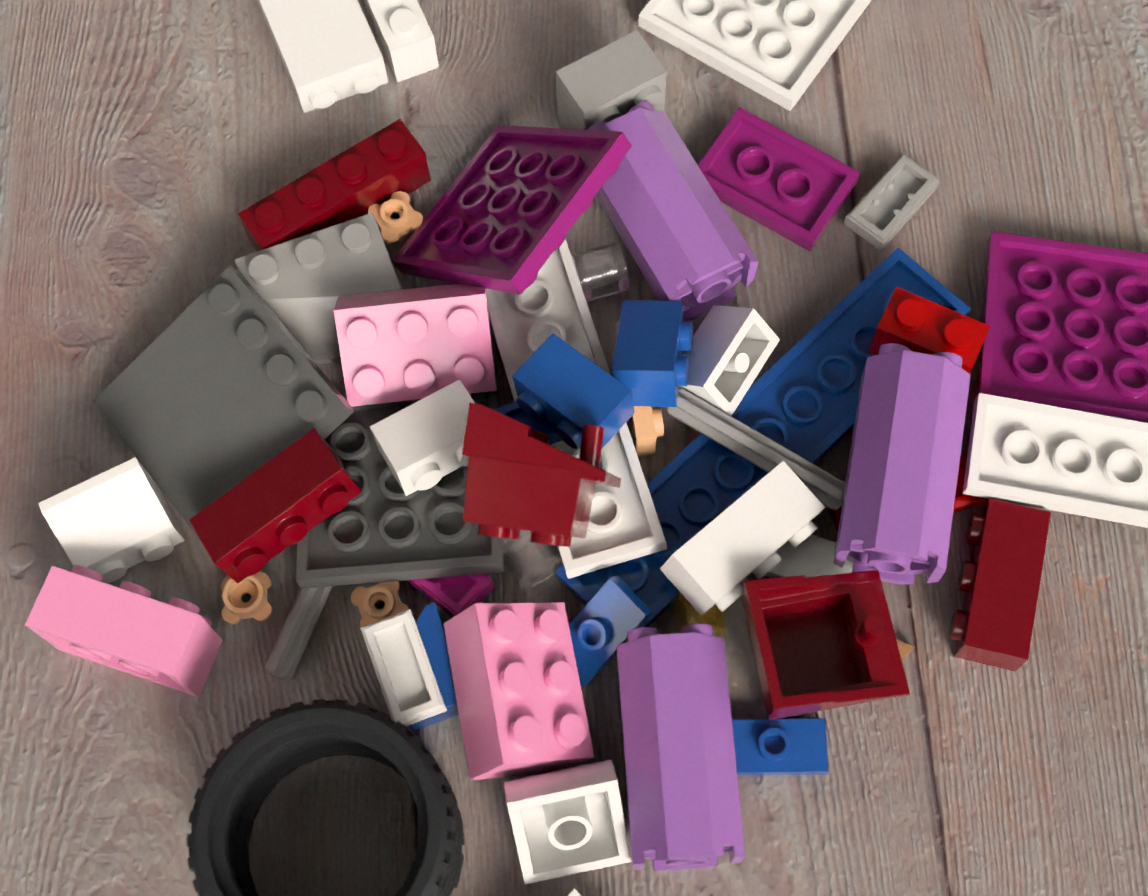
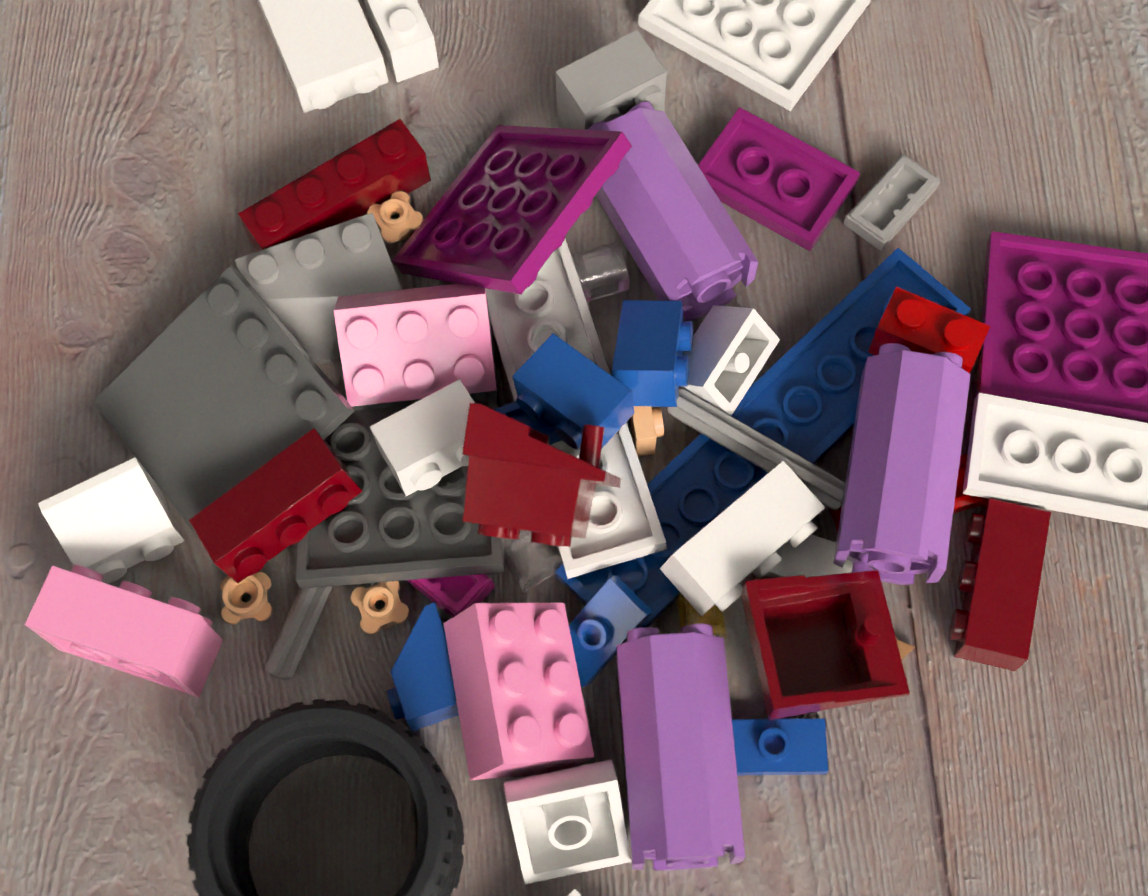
white tile [360,609,447,726] -> none

